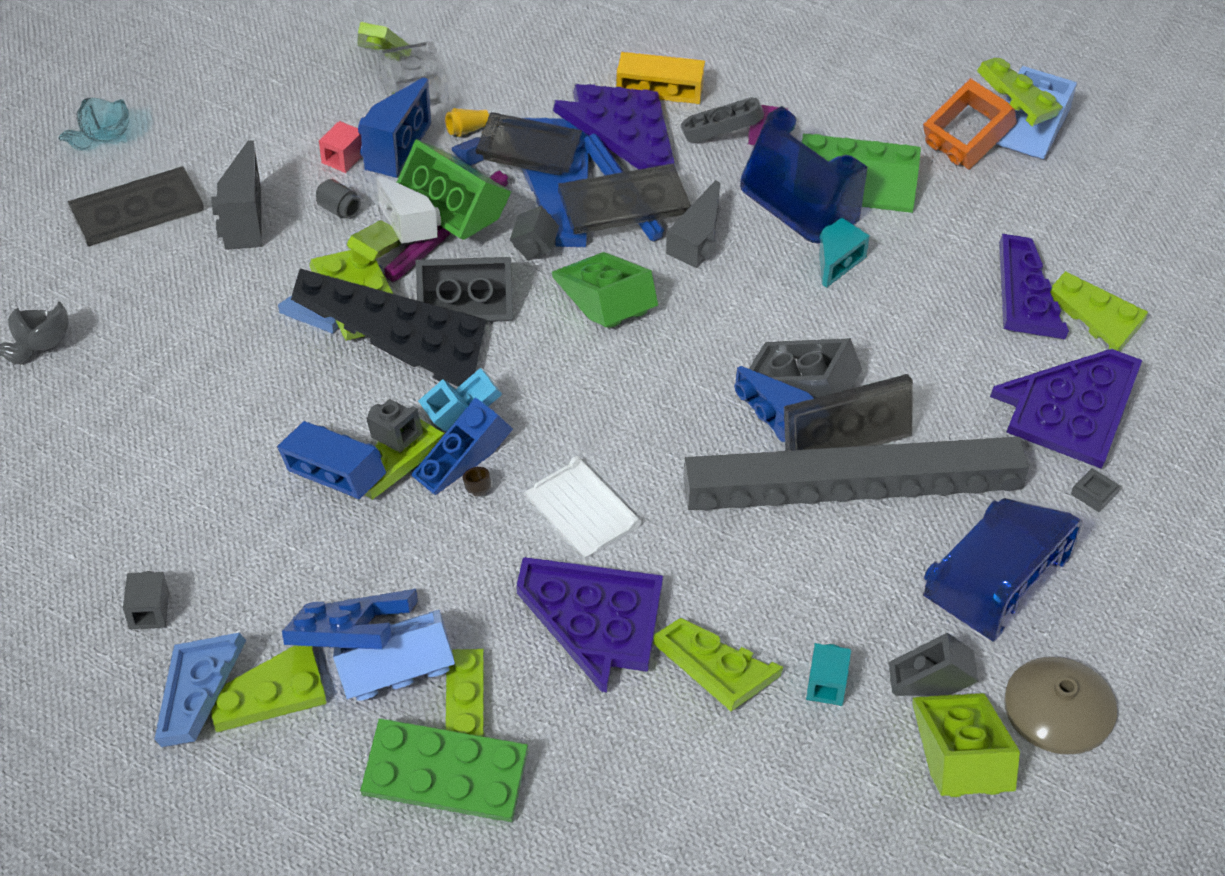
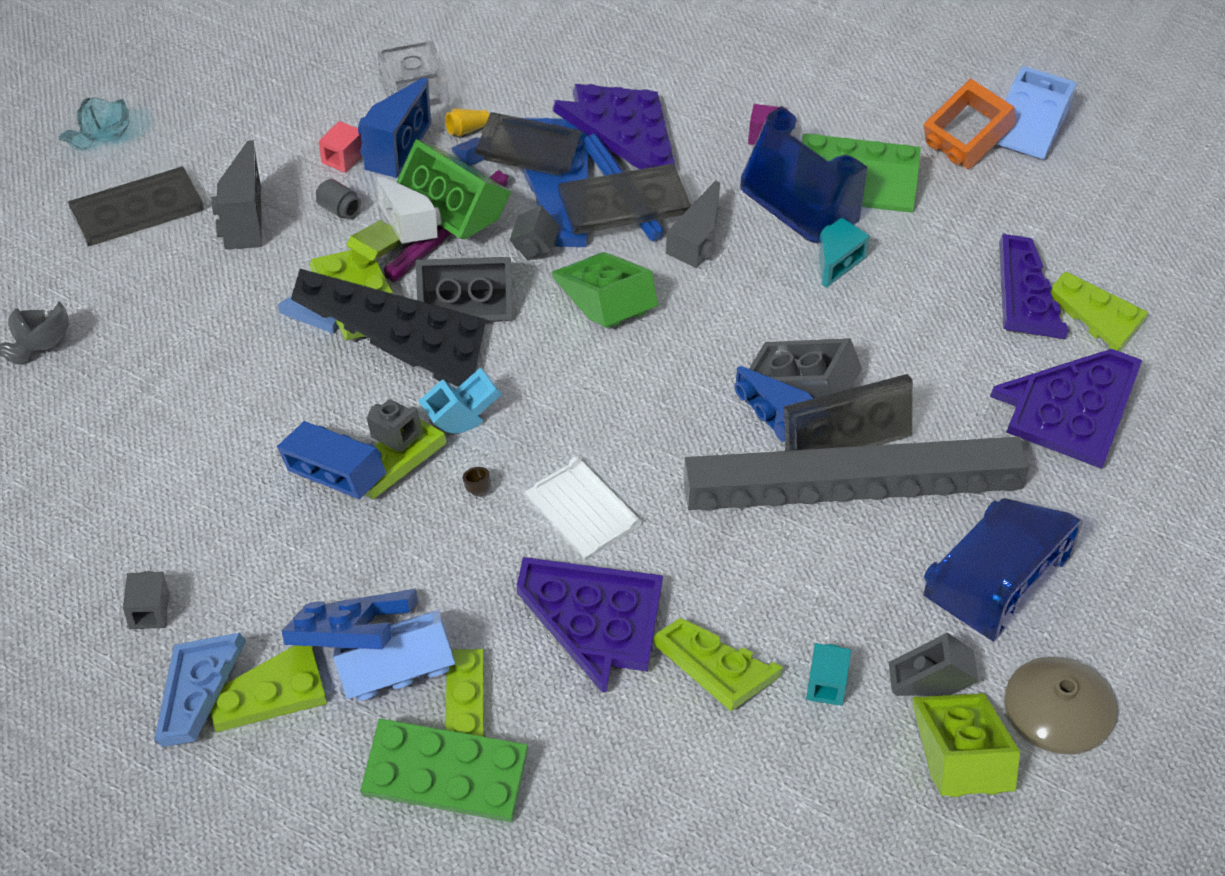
lime wing [357,22,411,59] -> none
blue slope [411,397,513,495] -> none
yellow brick [616,52,705,104] -> none
dark grey beam [681,97,764,142] -> none
lime wing [977,57,1063,126] -> none
dark grey tile [1071,468,1120,512] -> none

